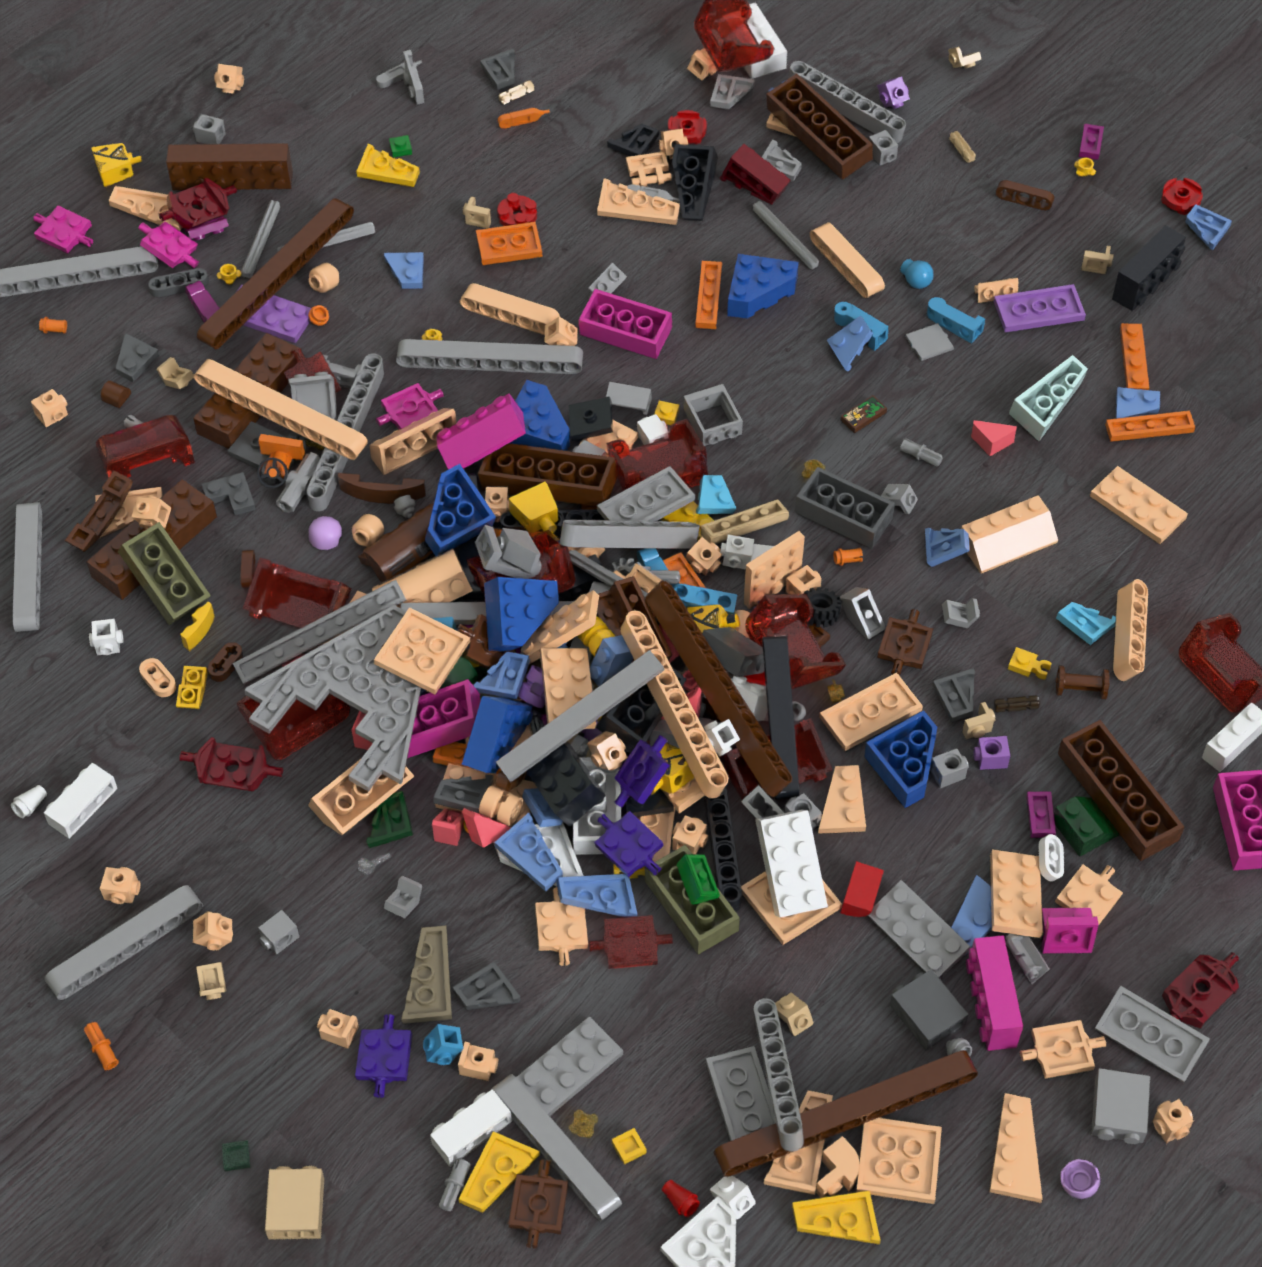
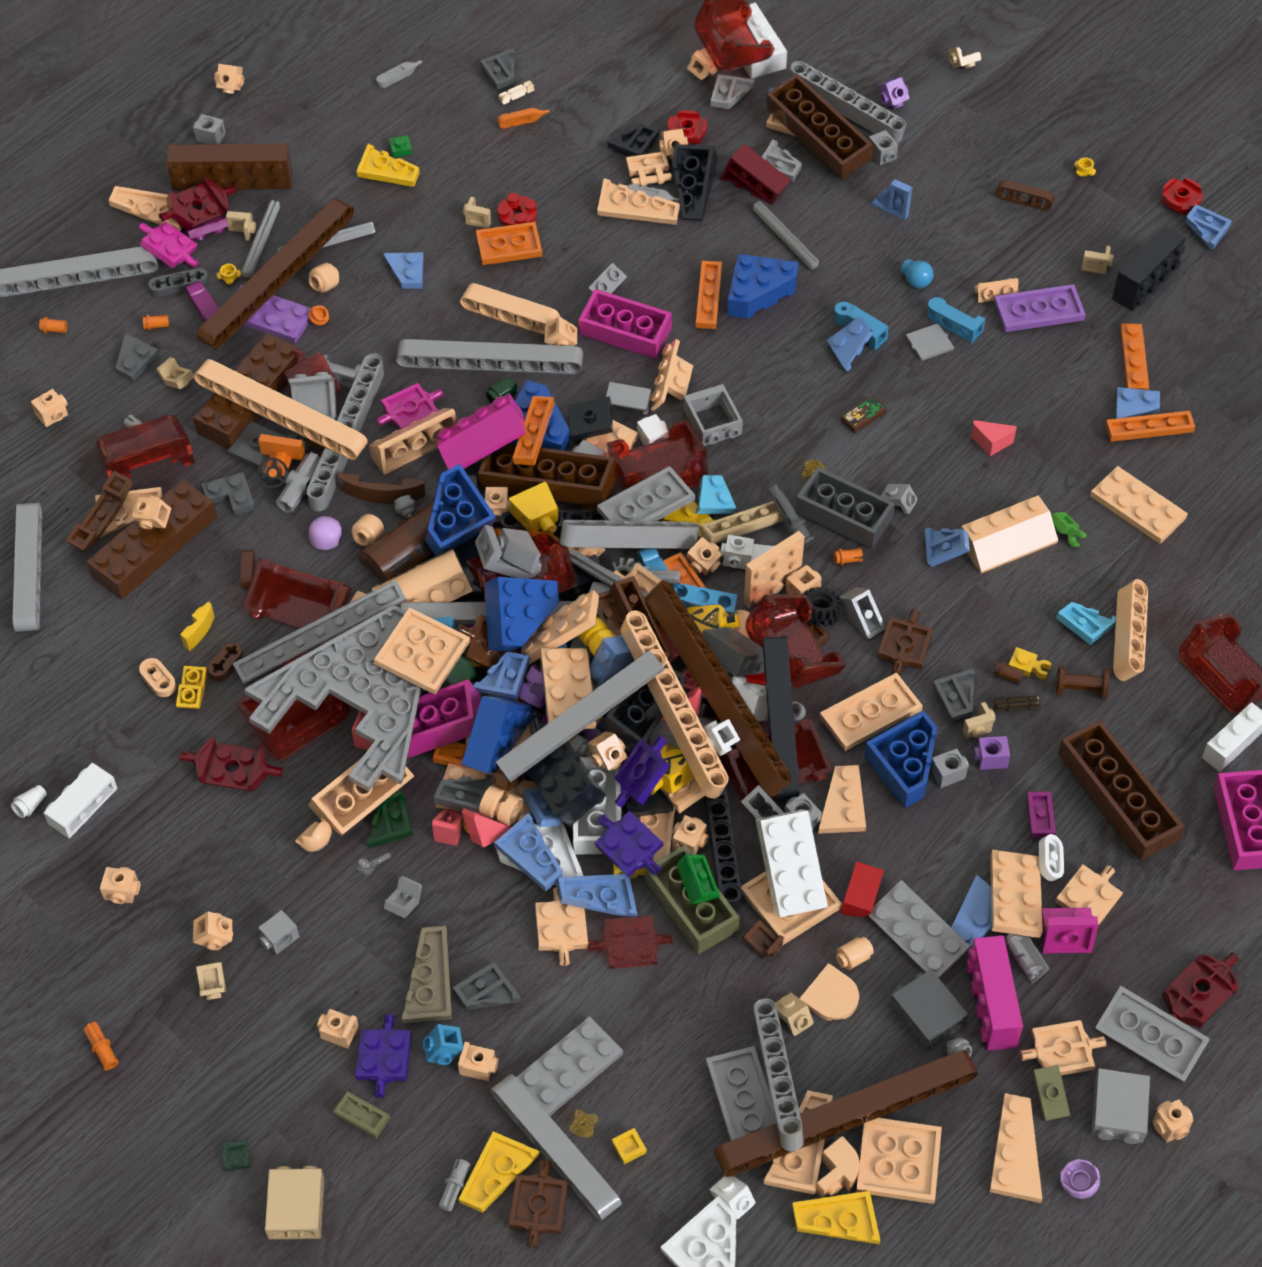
dark pink plate [33,206,93,253] -> none
light grey beam [45,885,203,1000] -> none
white brick [89,619,123,655] -> none
yellow torso [92,143,142,187] -> none
reddish brown brick [101,380,131,408] -> none
olive brick [118,522,211,625] -> none
light grey wing [403,50,424,105] -> none
yellow plate [422,329,442,341] -> none
white brick [430,1089,512,1167] -> none
yellow plate [654,400,680,426] -> none
red cone [662,1179,700,1217] -> none
light nougat beam [810,222,885,298] -> none
clear yellow plate [827,679,845,703] -> none
light grey axle [900,438,943,466] -> none
light grey bracket [942,598,980,628] -> none
tan axle [949,131,976,163] -> none
light aqua wedge [1009,355,1088,441] -> none
dark green slope [1054,796,1119,857] -> none
magenta plate [1079,124,1104,160] -> none
none -> orange pin [143,314,169,331]
none -> tan bracket [226,211,256,241]
none -> light nougat hair [295,818,332,852]
none -> olive plate [333,1091,390,1139]
none -> dark green brick [485,377,518,404]
none -> orange plate [513,396,555,465]
none -> light nougat bracket [650,339,693,411]
none -> reddish brown bracket [741,919,784,958]
none -> dark grey pin [766,483,815,545]
none -> light nougat tile [799,963,859,1021]
none -> light nougat brick [836,937,874,970]
none -> medium blue wing [871,180,913,220]
none -> reddish brown pin [994,661,1024,684]
none -> olive plate [1032,1065,1071,1121]
none -> bright green plate [1051,512,1087,547]

